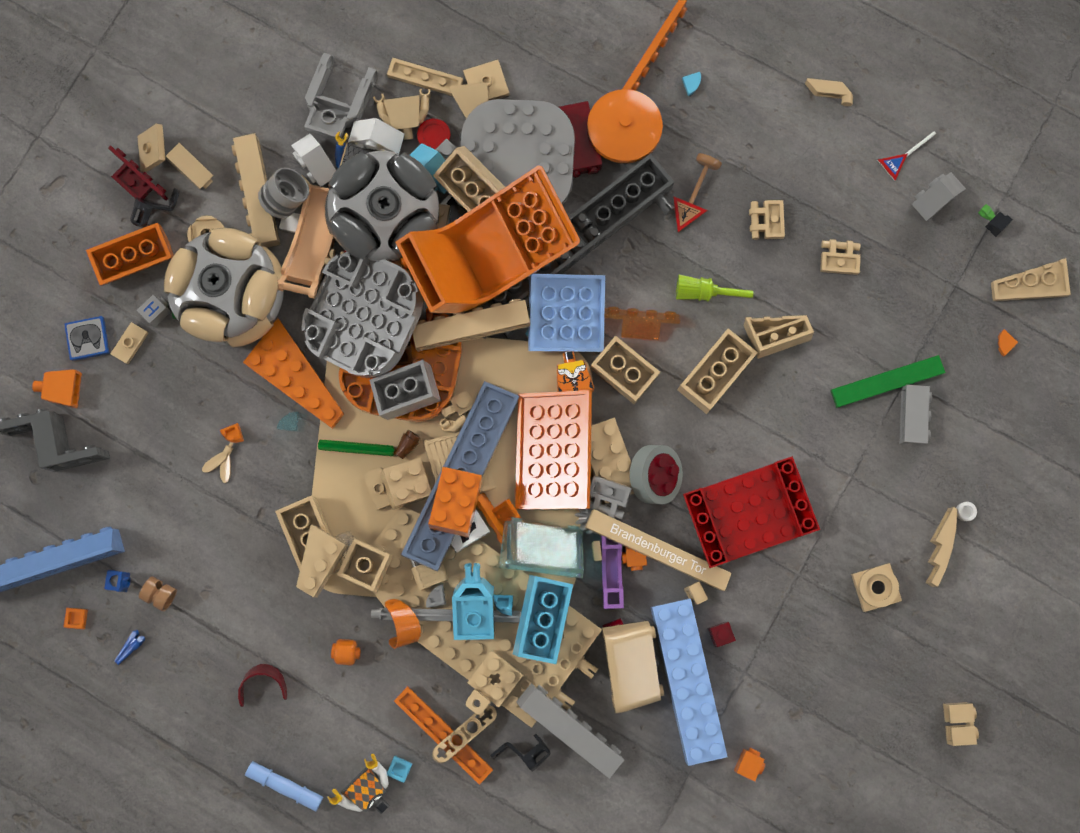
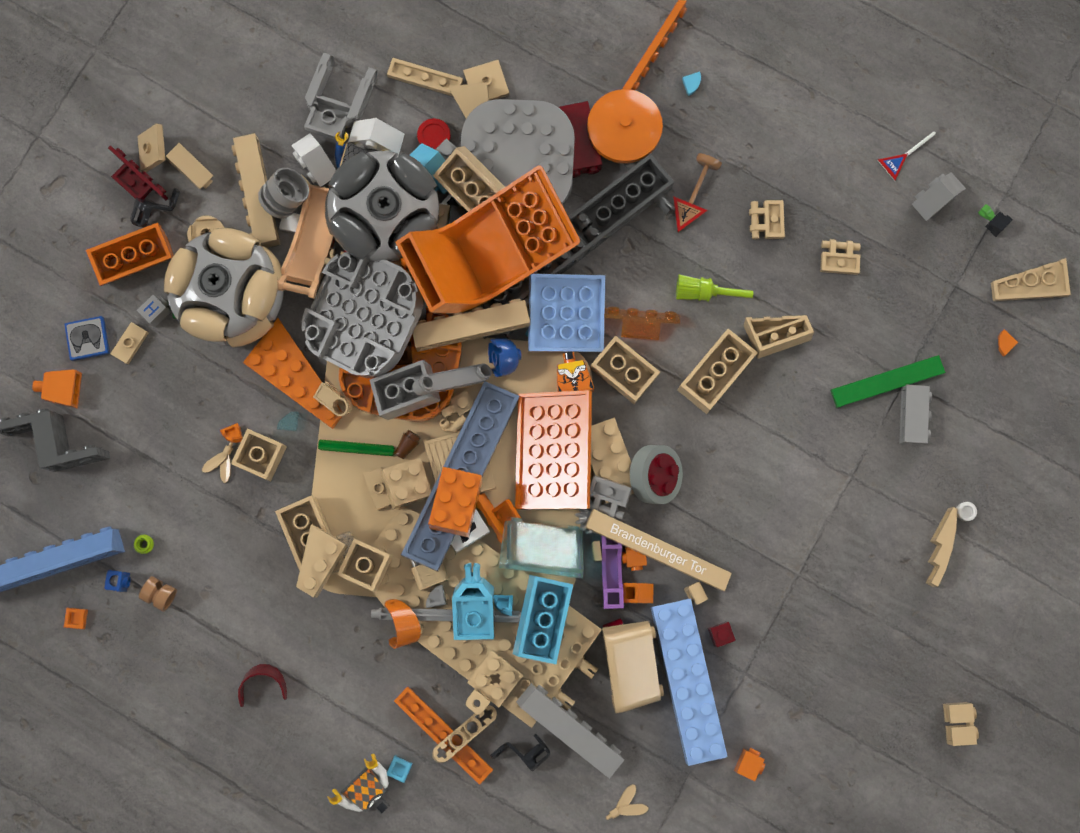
blue piece [115,630,145,665] -> none
light blue piece [245,761,323,812] -> none
orange head [331,639,361,666] -> none
tan torso [373,89,431,140] -> none
red slope [683,456,820,569] -> none
tan piece [805,78,853,106] -> none
tan piece [851,563,902,612] -> none
none -> lime plate [134,535,154,554]
none -> tan brick [231,429,287,482]
none -> tan piece [313,381,353,416]
none -> light grey piece [412,363,492,396]
none -> blue cylinder [488,338,522,377]
none -> tan piece [606,784,648,820]
none -> orange brick [623,583,654,603]

